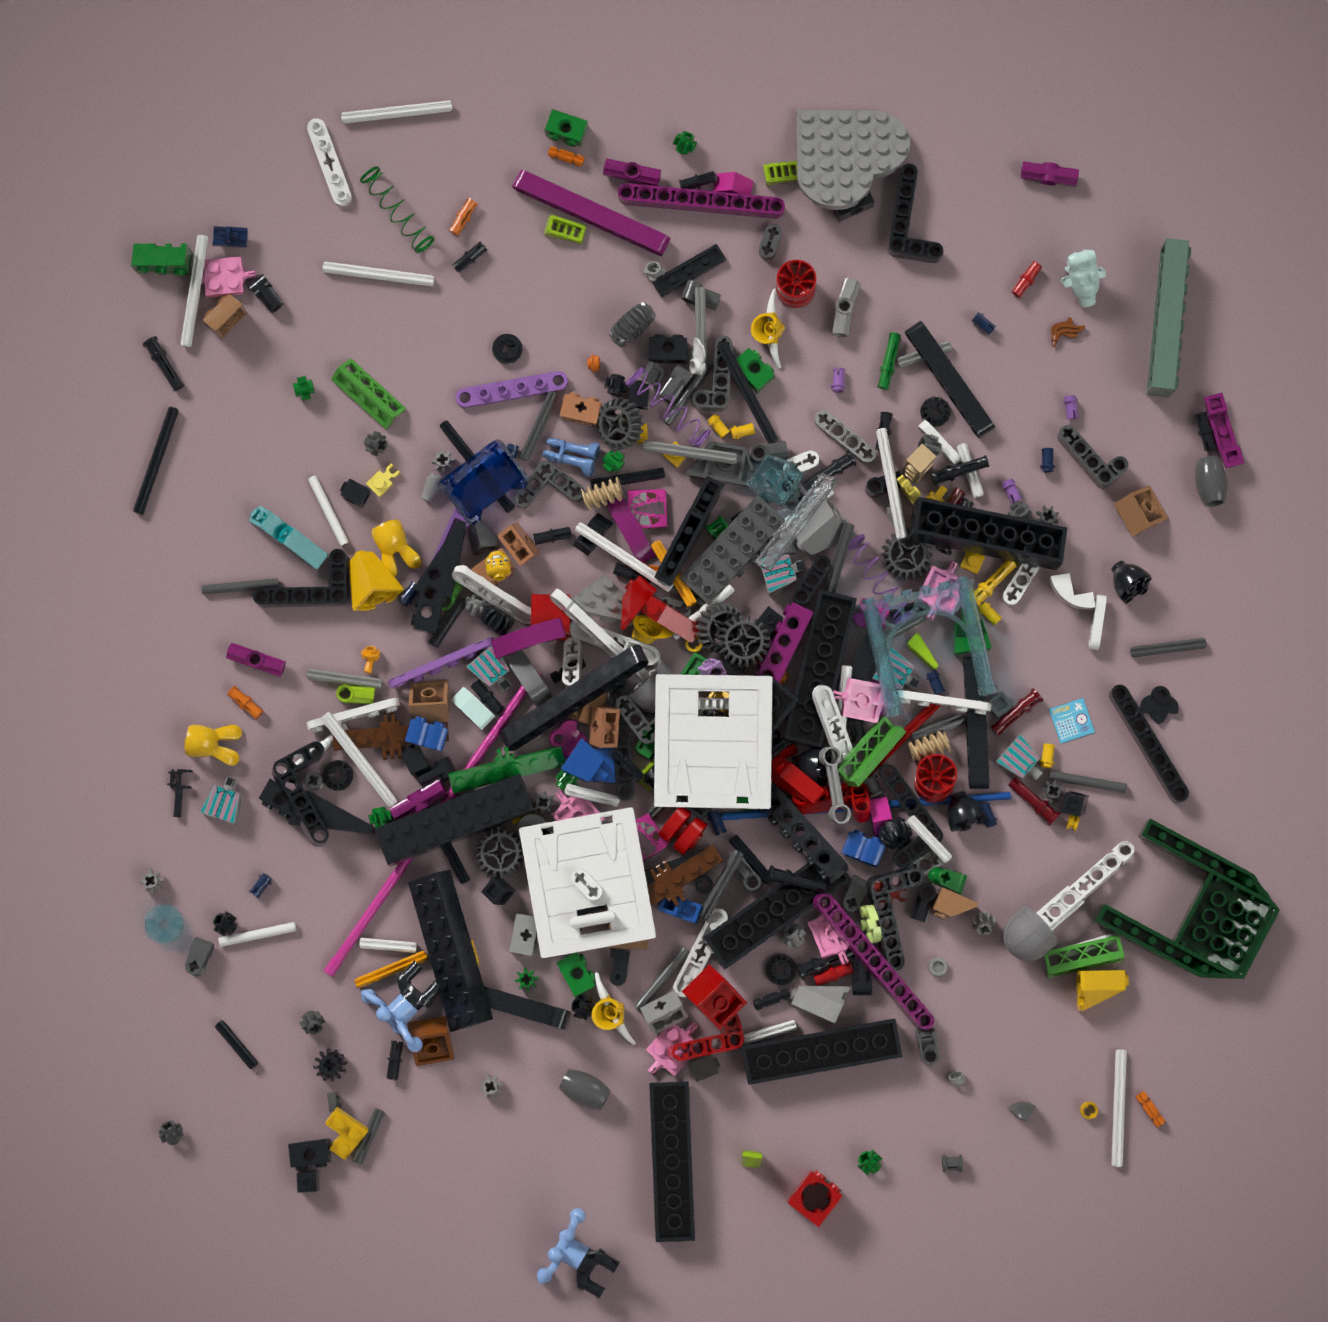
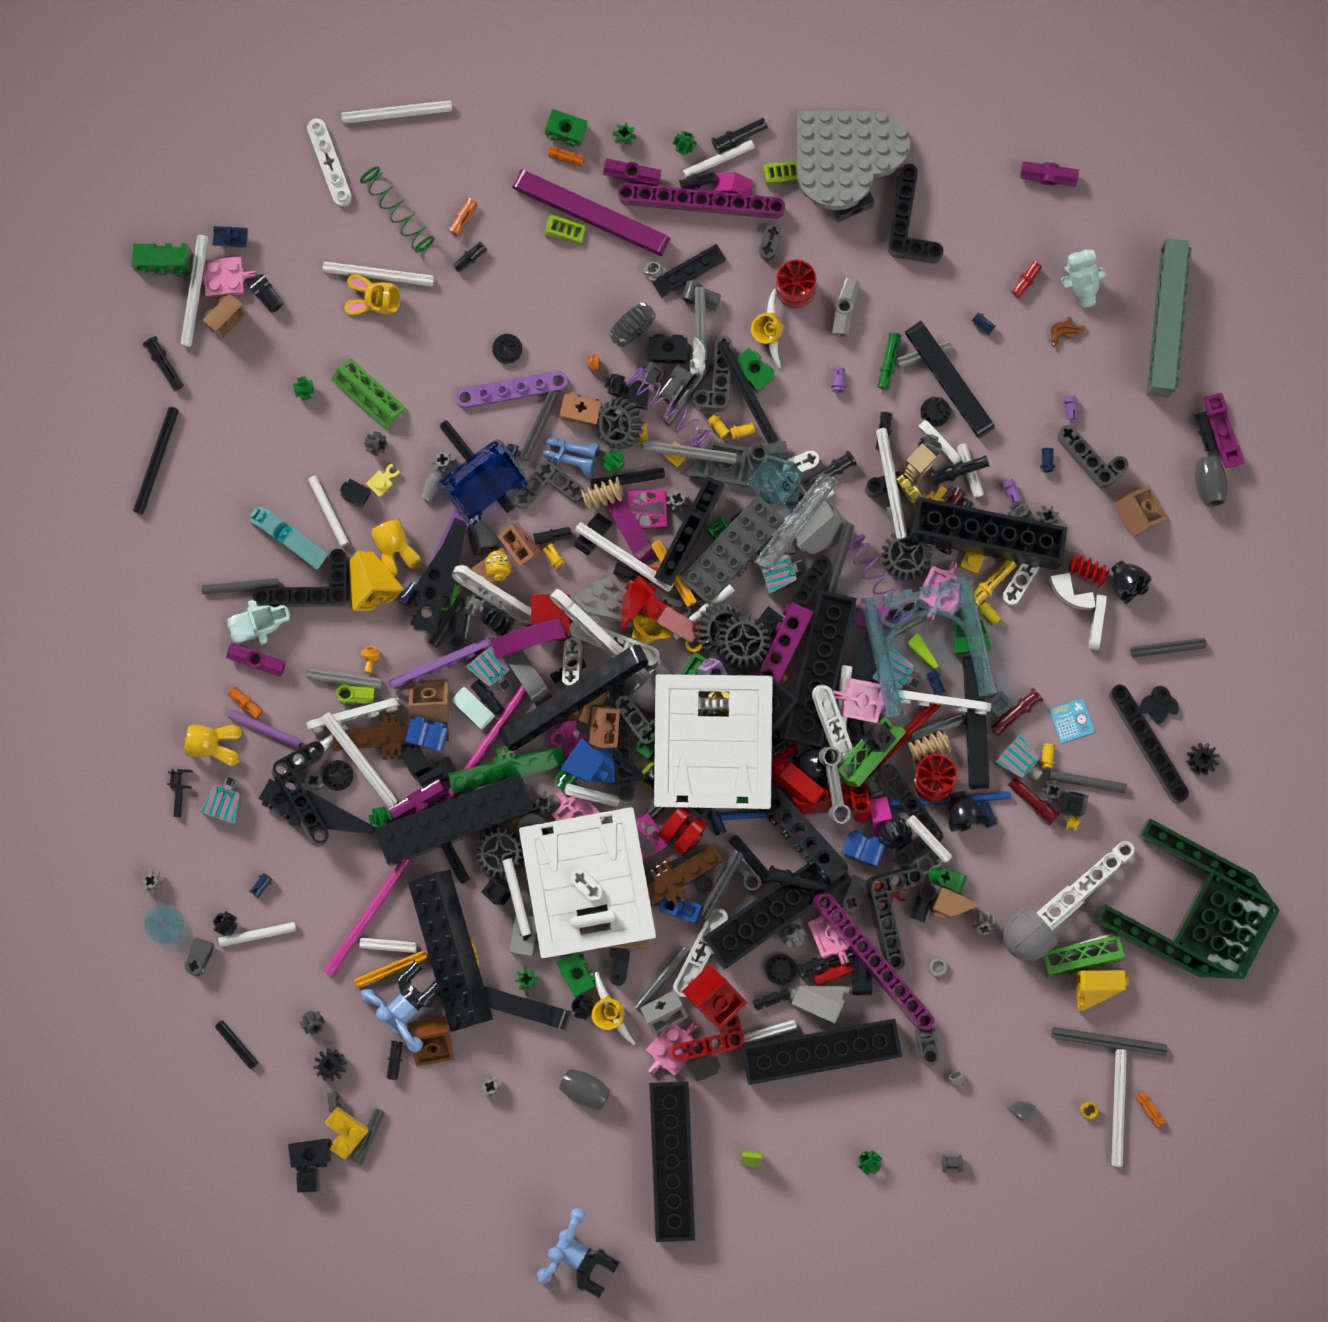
dark grey gear [158,1121,184,1145] -> none
red brick [787,1170,843,1227] -> none
light grey beam [814,410,876,464] -> none
yellowish green plate [859,905,882,944] -> none
none -> light aqua piece [227,600,290,644]
none -> medium lavender piece [228,710,302,749]
none -> yellow piece [344,274,400,316]
none -> black piece [448,611,471,650]
none -> white piece [503,858,531,936]
none -> yellow pin [543,544,565,569]
none -> green gear [613,122,636,148]
none -> light grey gear [666,488,689,512]
none -> white piece [683,140,755,178]
none -> black pin [711,117,768,154]
none -> black brick [861,724,896,752]
none -> dark grey axle [1051,1027,1168,1056]
none -> red piece [1068,551,1111,588]
none -> black gear [1186,742,1220,775]

